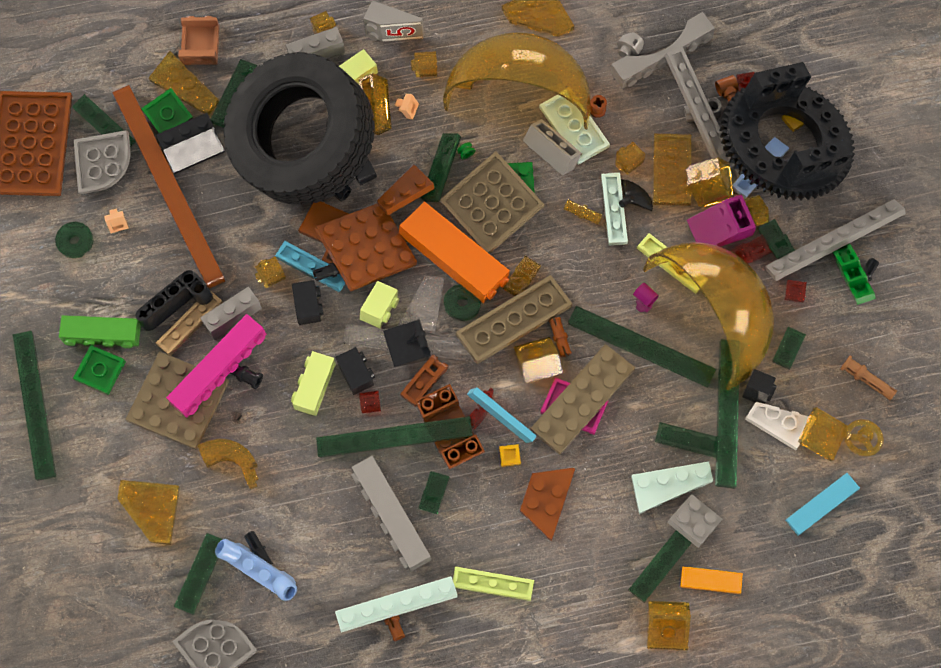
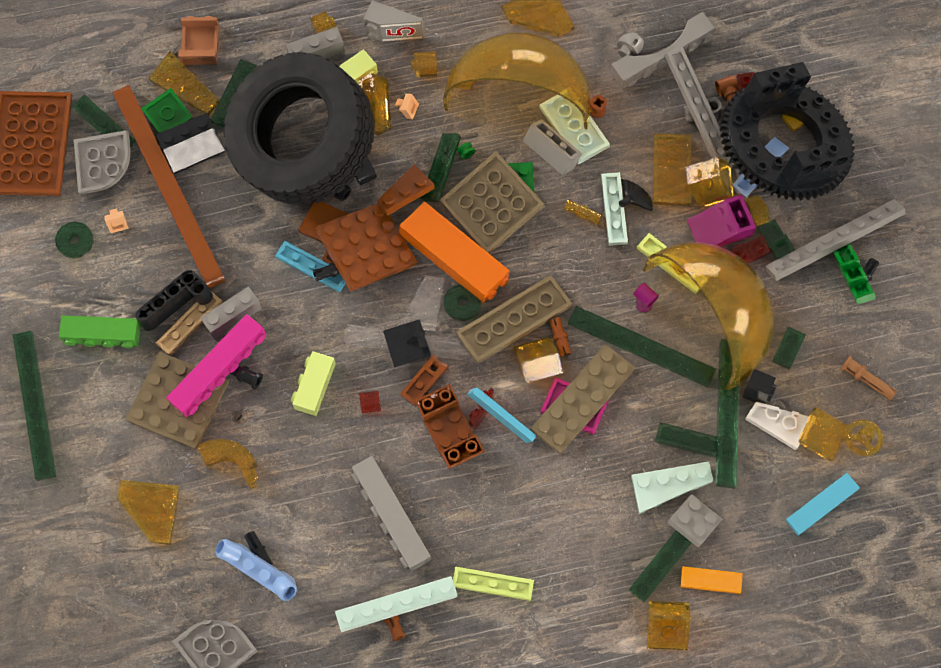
green plate [73,345,126,395] -> none
clear green plate [174,533,223,615] -> none
clear yellow brick [254,256,286,288] -> none
black brick [292,280,324,325] -> none
clear green tile [316,416,473,458] -> none
black brick [335,347,375,395] -> none
yellowish green brick [360,281,399,328] -> none
clear green slope [418,471,450,514] -> none
yellow tile [499,444,521,467] -> none
clear yellow slope [503,256,541,296] -> none
dark orange wing [520,468,575,541] -> none
clear yellow brick [615,142,645,175] -> none
clear red plate [784,280,807,303] -> none

